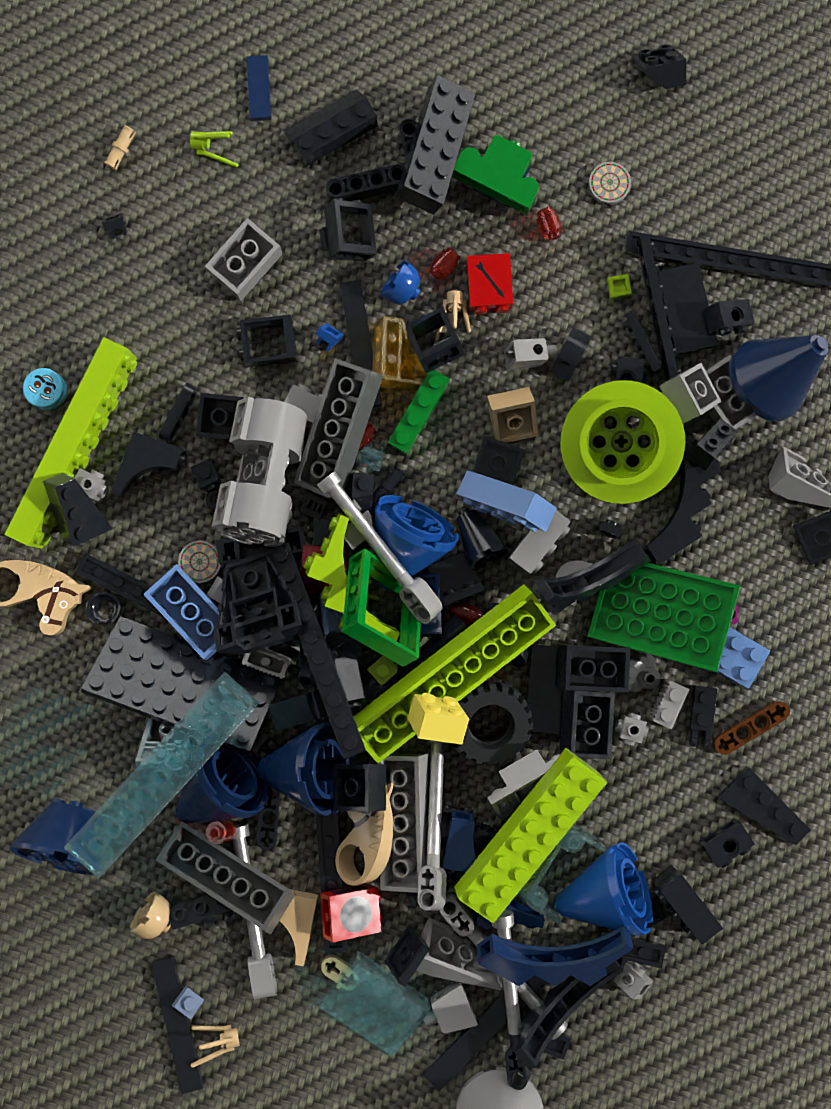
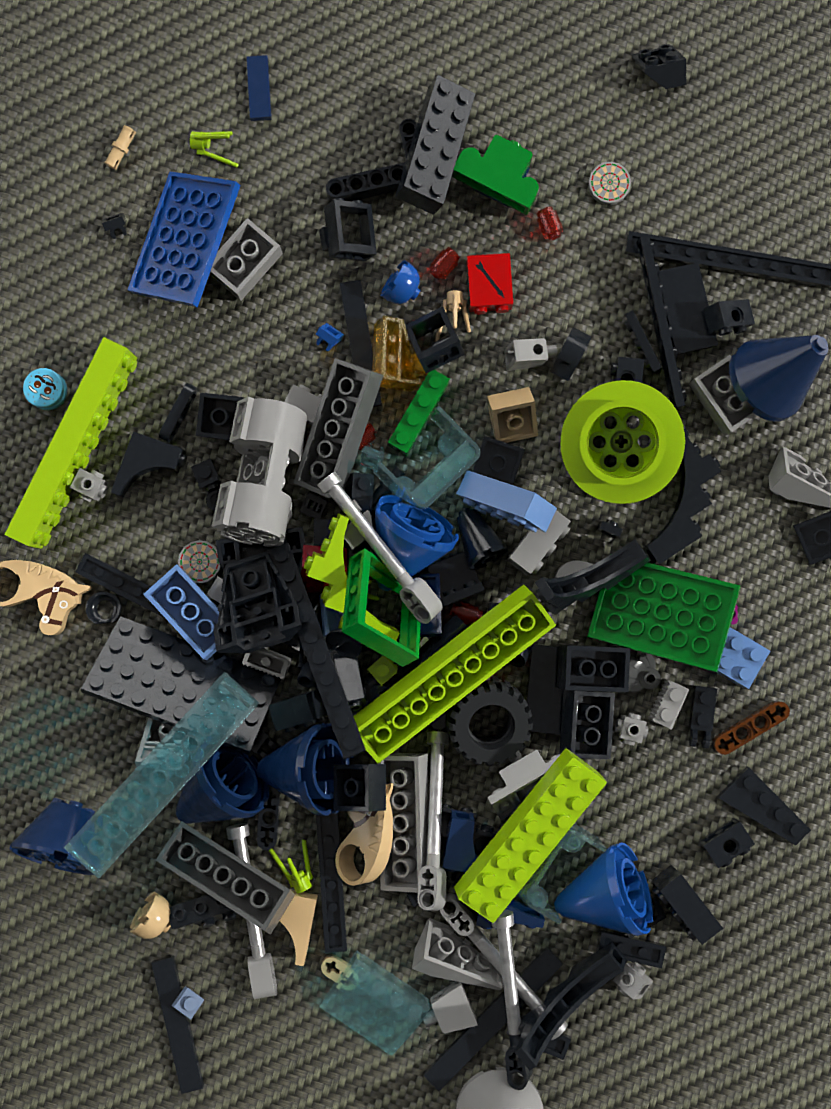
black wedge [43,473,113,547] -> none
tan plant [191,1025,240,1067] -> none
clear red brick [206,820,236,844] -> none
black window [237,314,298,368] -> none
black slope [284,89,378,168] -> none
brick [320,884,382,942] -> none
black plate [385,925,430,987] -> none
light yellow brick [407,693,469,744] -> none
dark blue arch [477,926,633,986] -> none
lime tile [606,274,632,300] -> none
light grey brick [660,363,721,423] -> none
black brick [688,418,738,471] -> none
none -> blue plate [128,171,241,307]
none -> lime plant [269,840,313,893]
none -> clear light blue windscreen [373,406,480,509]

